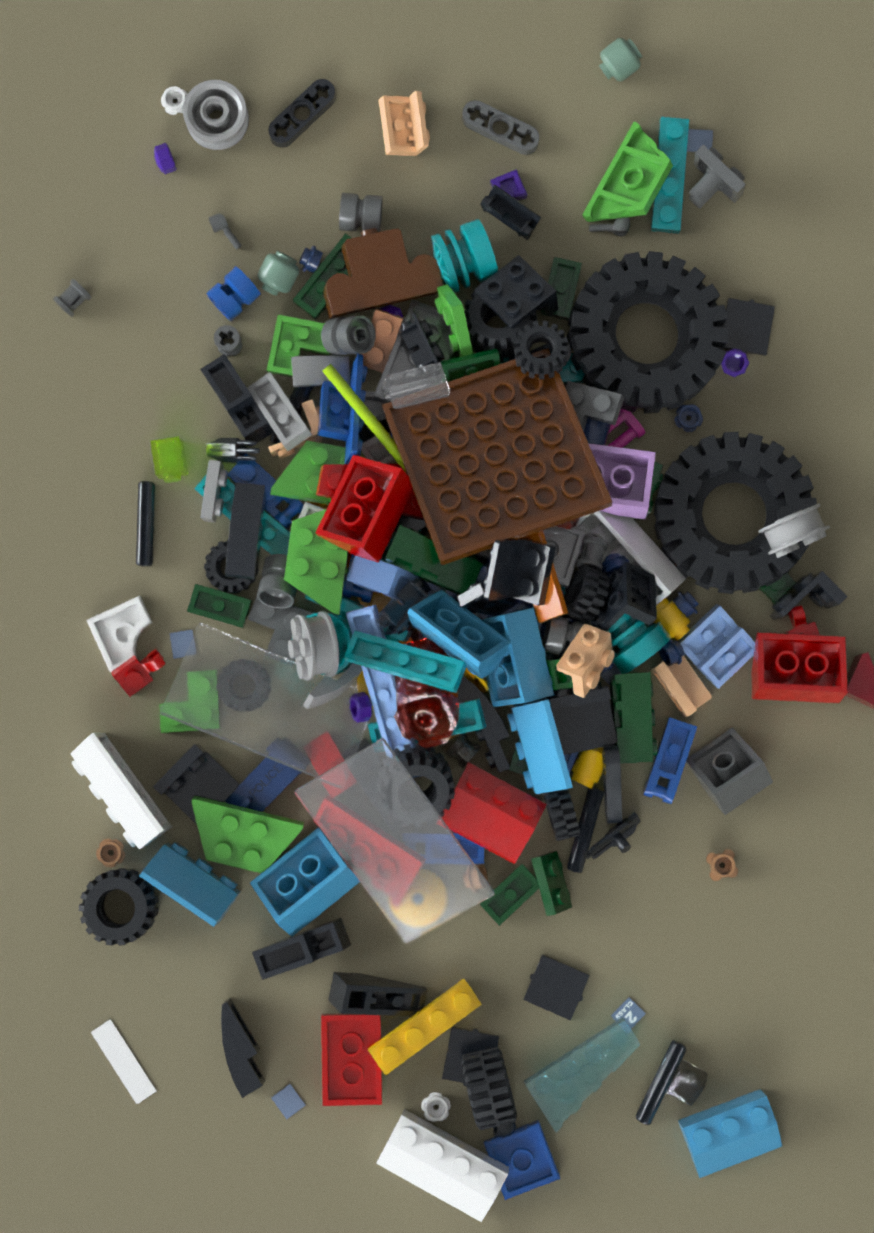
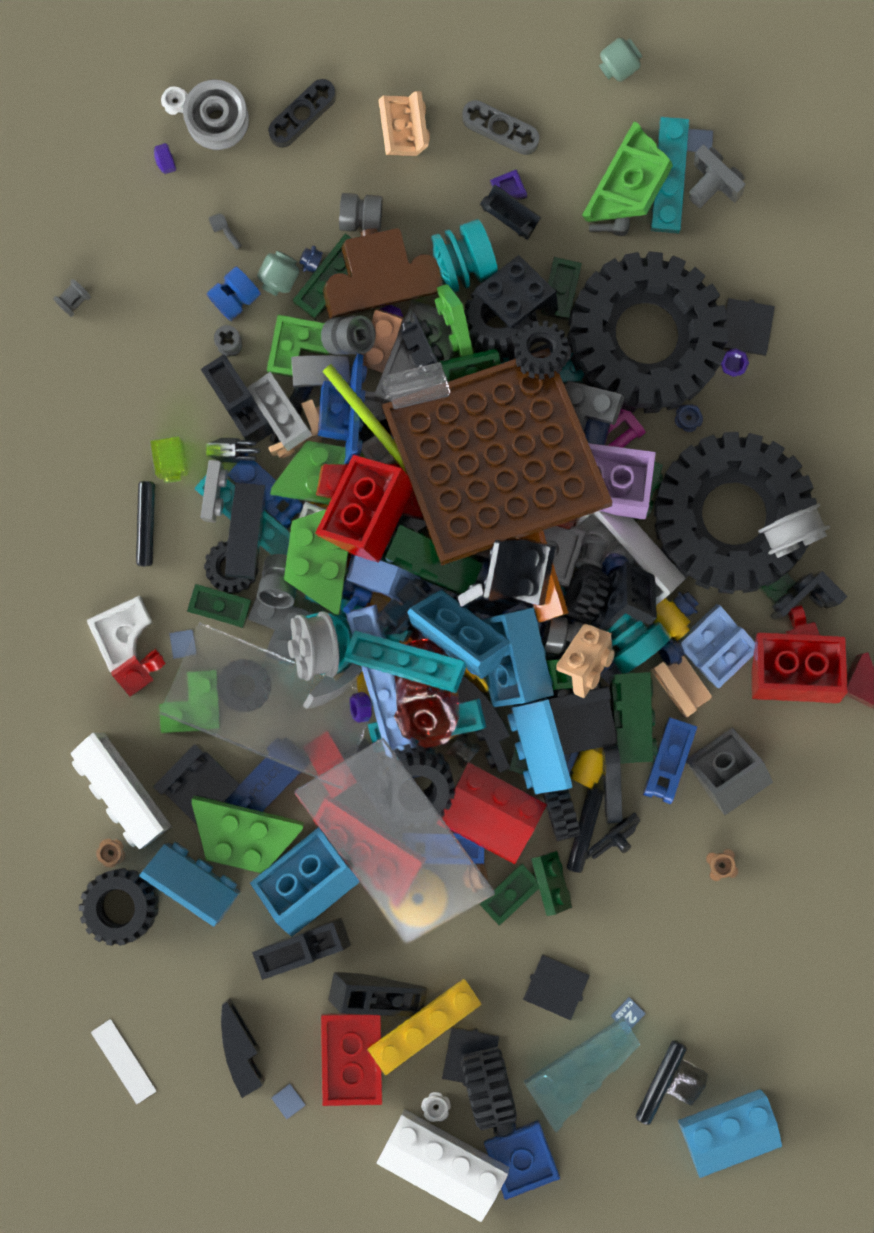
none -> blue hand [343,586,371,614]

